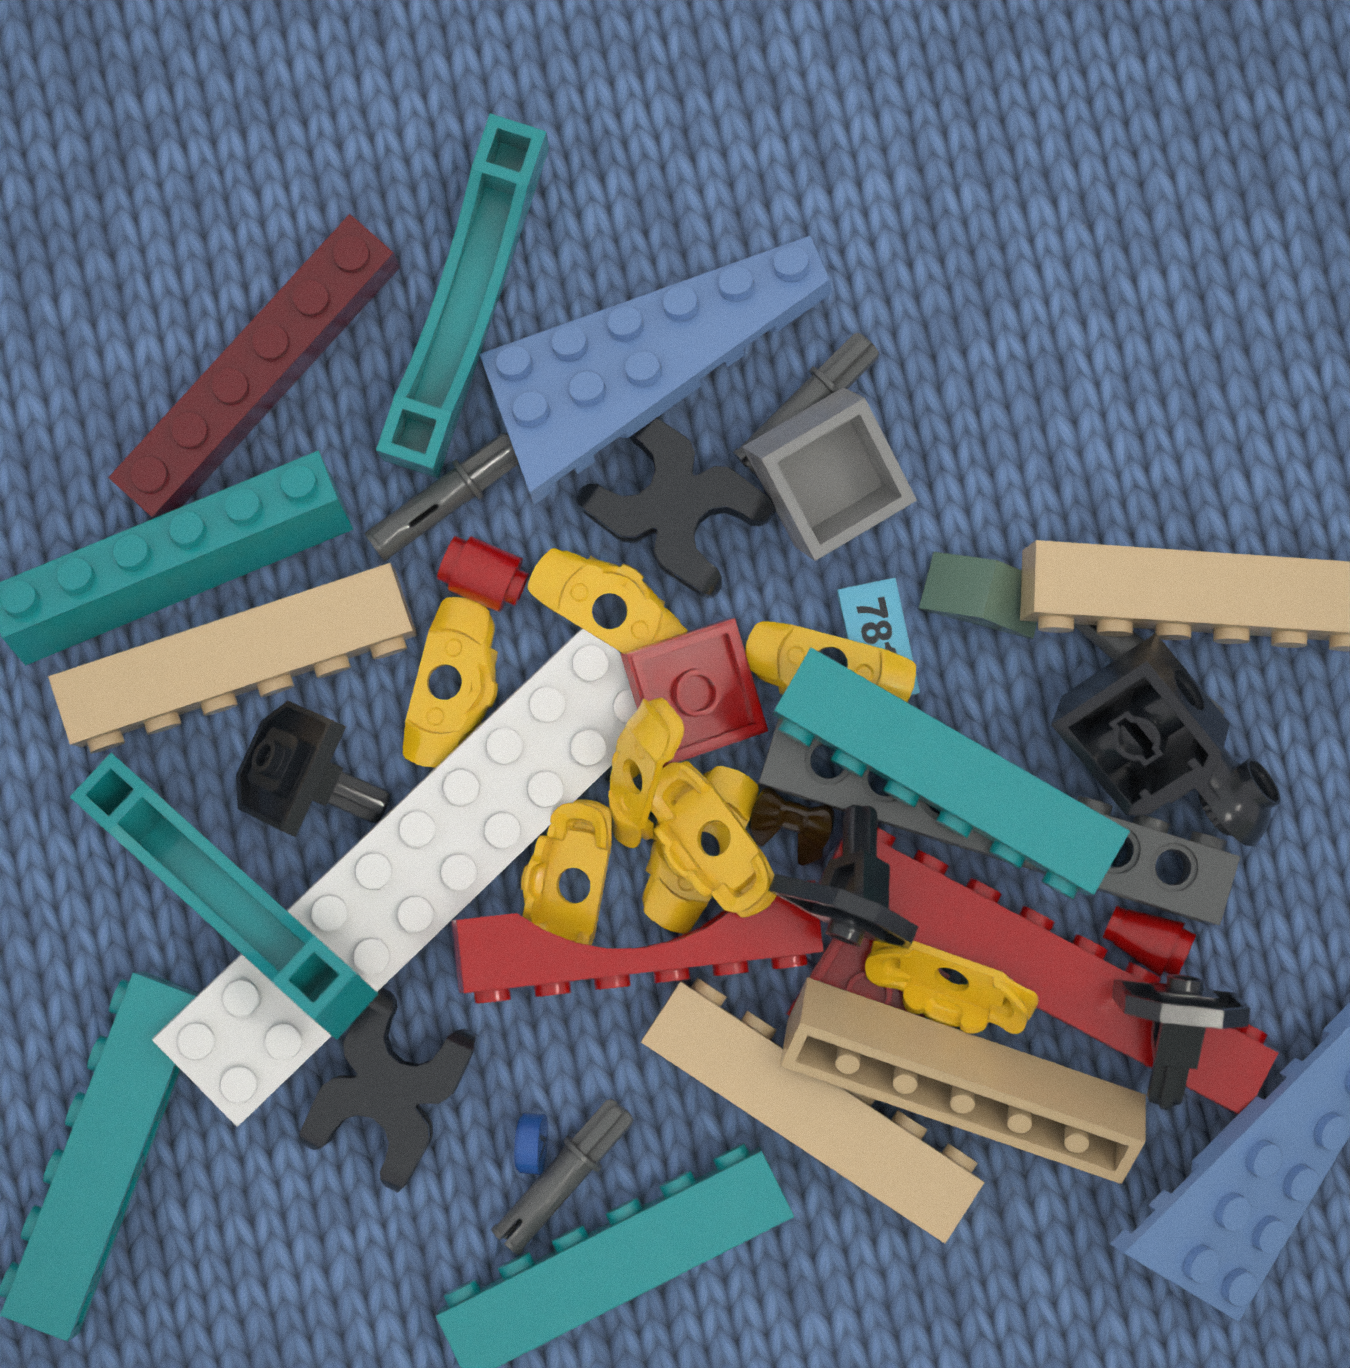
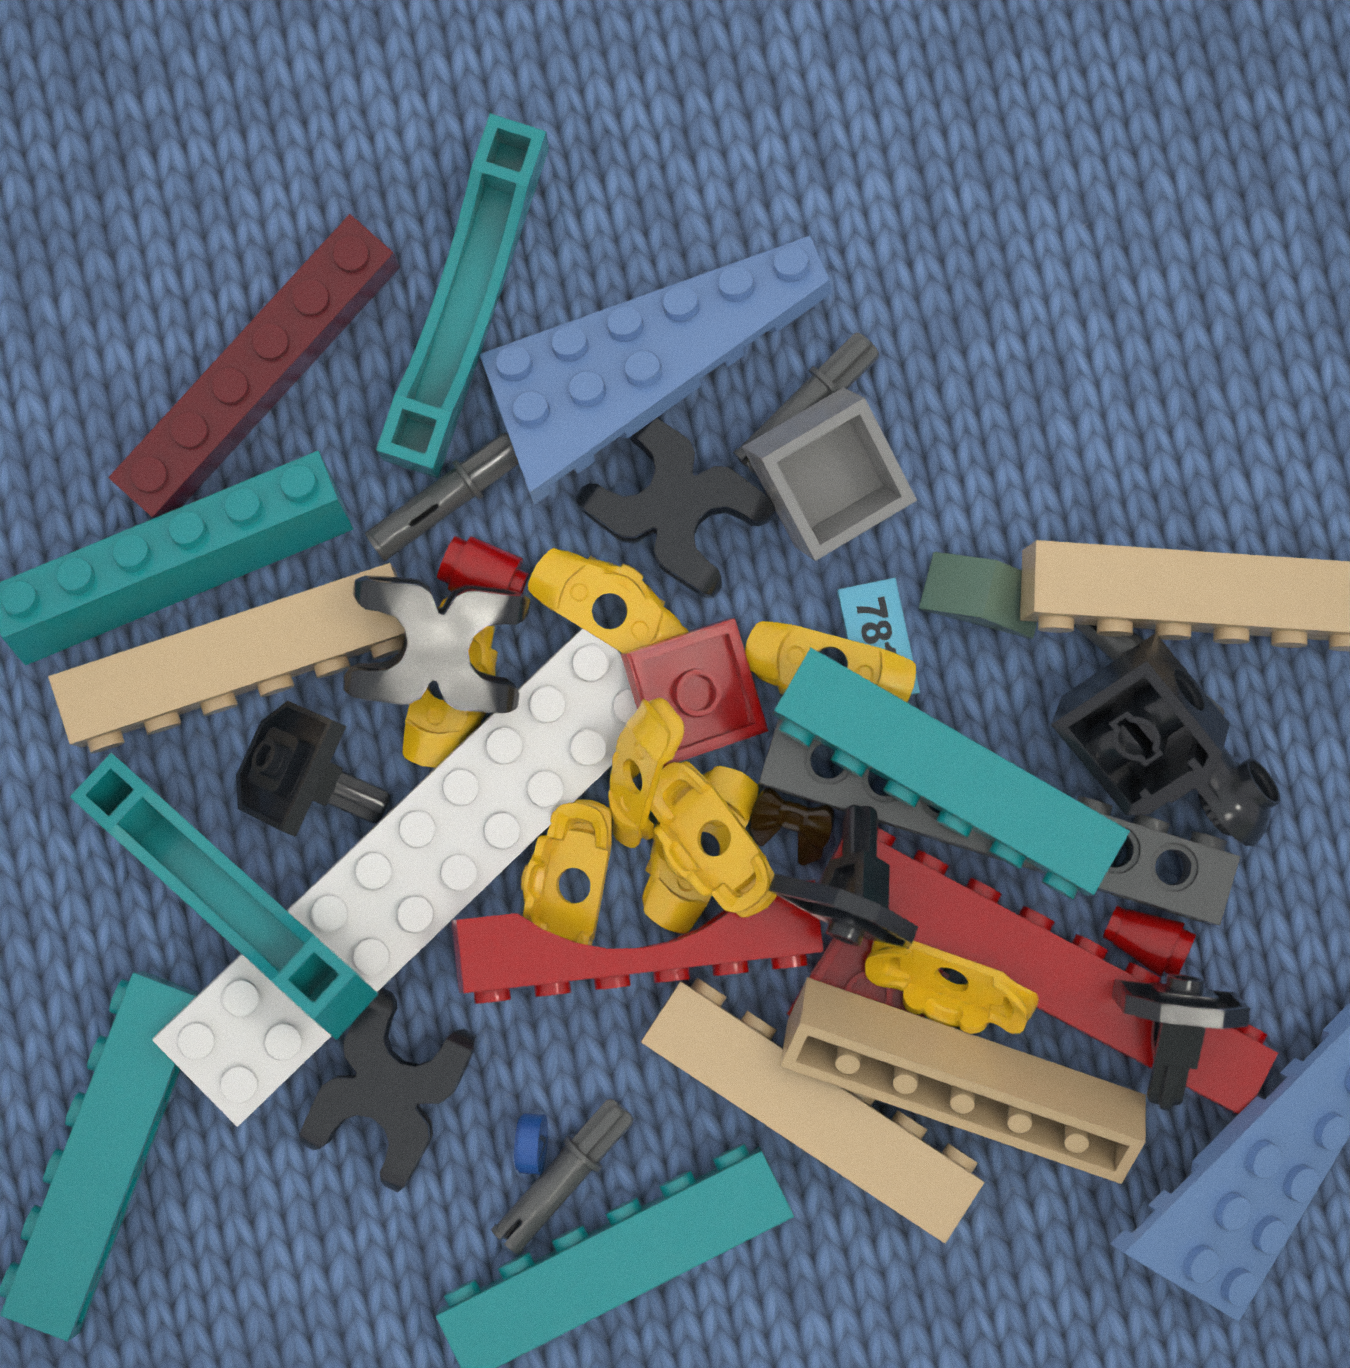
none -> piece [343,575,530,713]

